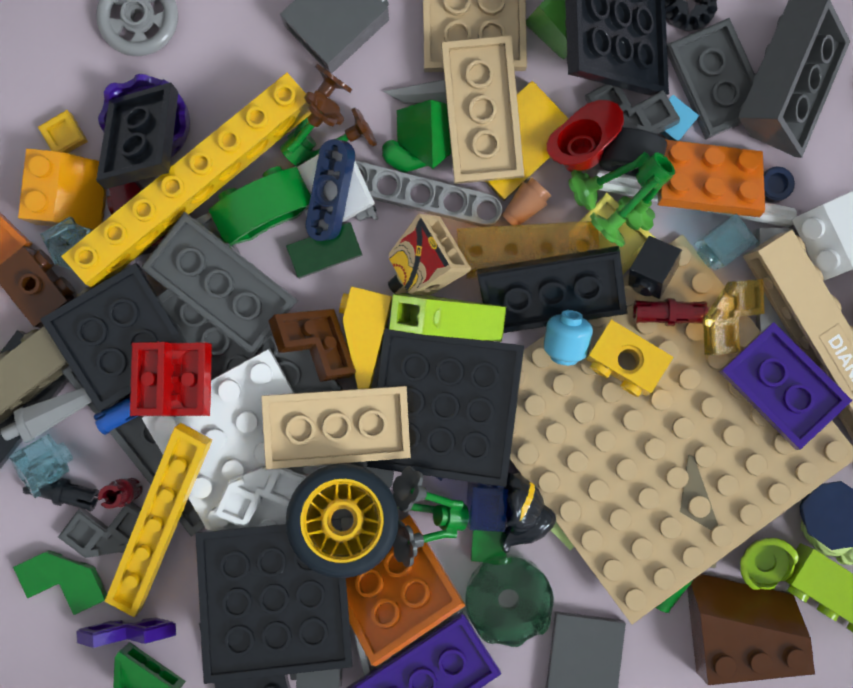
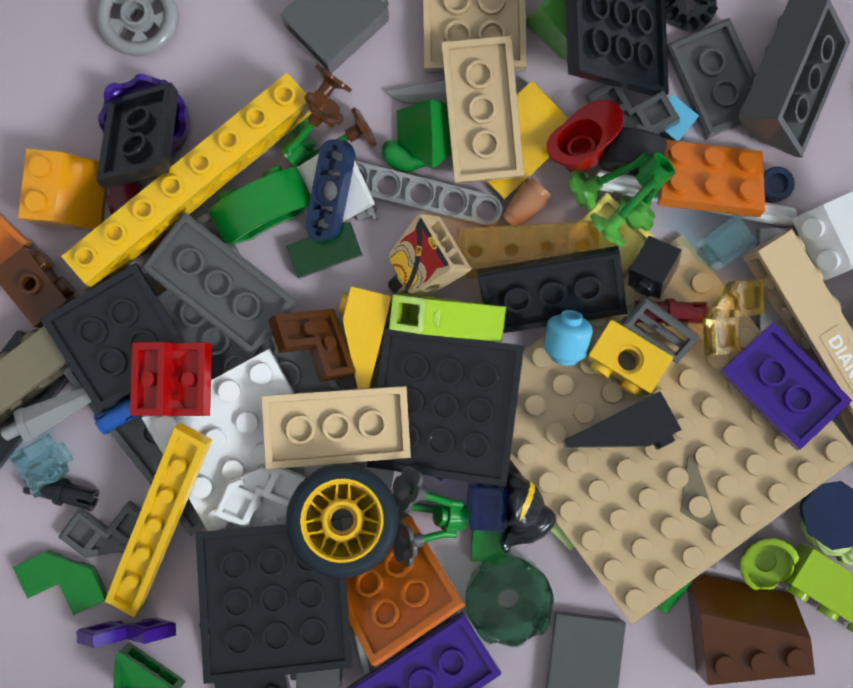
yellow tile [38,110,88,153] -> none
clear light blue brick [40,217,93,270] -> none
dark red pin [98,478,143,509] -> none
none -> black slope [561,391,682,450]
none -> dark grey tile [620,294,700,364]

